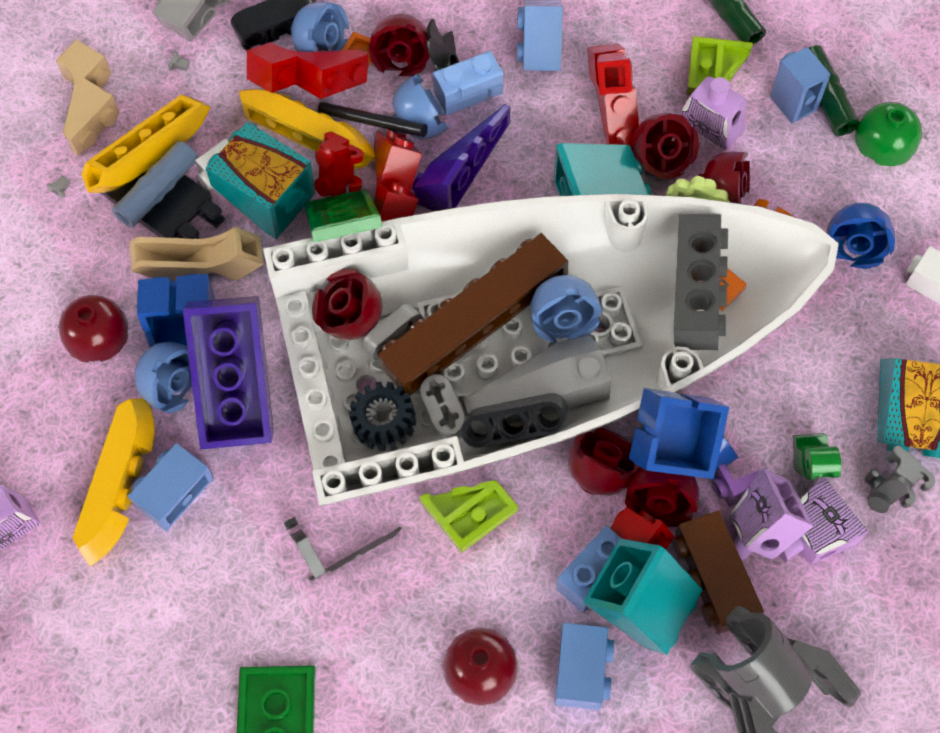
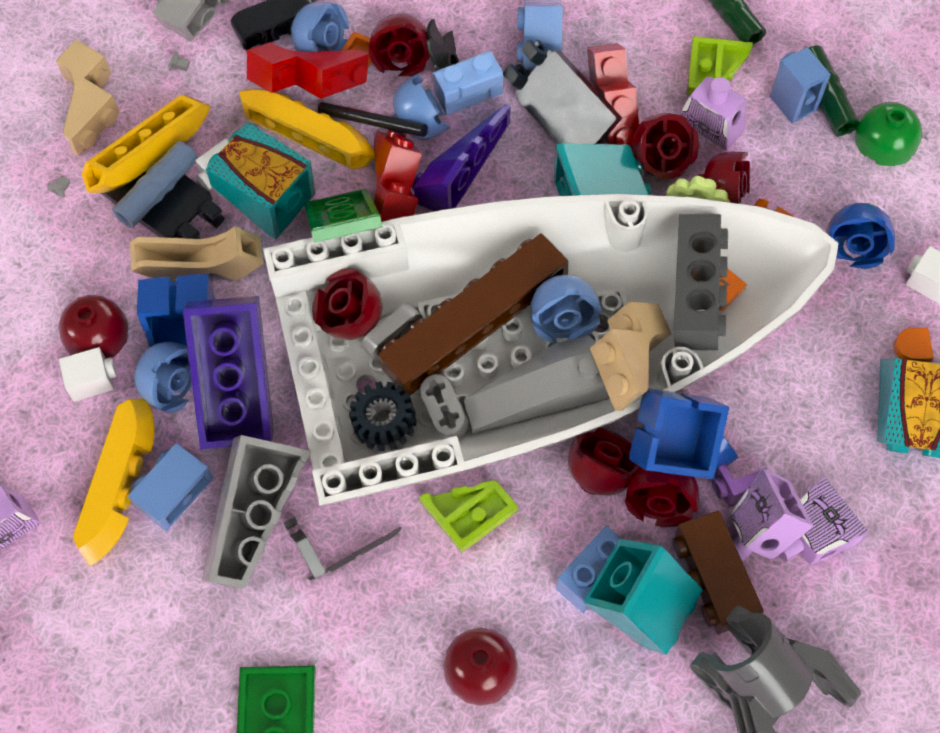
red piece [314,132,364,197] -> none
black beam [461,393,568,448] -> none
medium blue brick [555,623,614,710] -> none
red brick [597,52,633,95] -> none
red brick [610,507,675,549] -> none
green leg [792,433,841,480] -> none
dark grey piece [865,446,935,513] -> none
none -> white brick [59,347,117,401]
none -> light grey wedge [202,435,311,588]
none -> tile [503,40,622,144]
none -> tan arch [589,301,671,411]
none -> orange tile [894,327,934,363]

